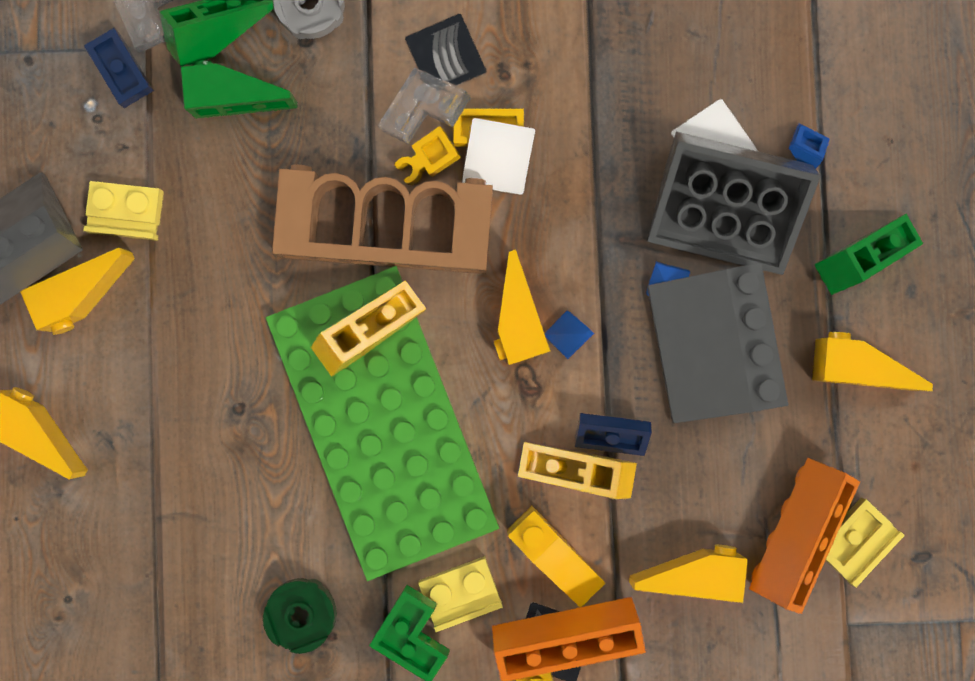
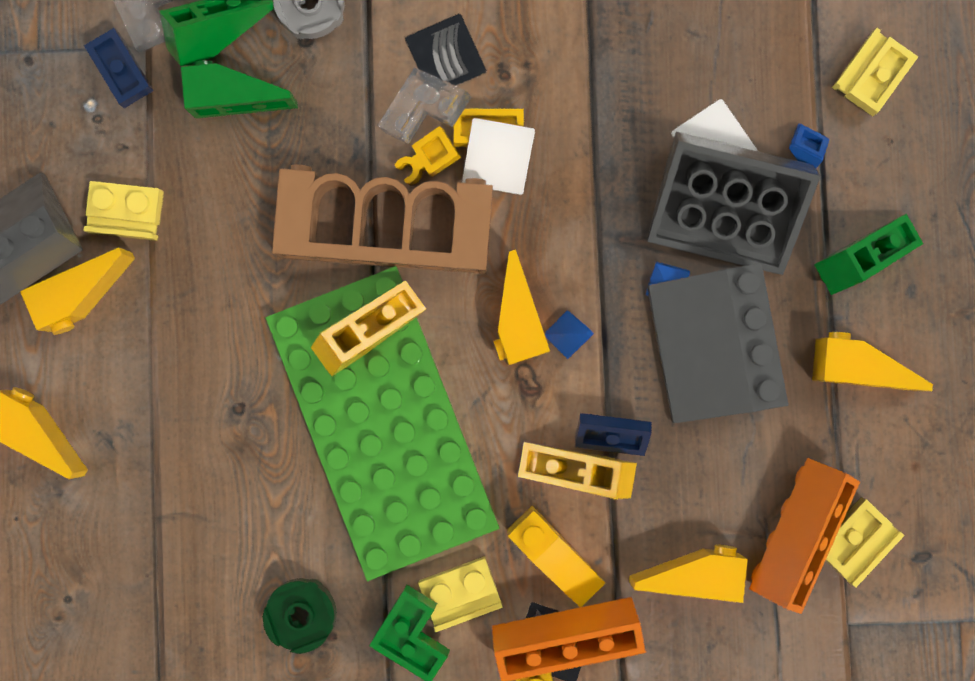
none -> light yellow plate [832,28,918,116]

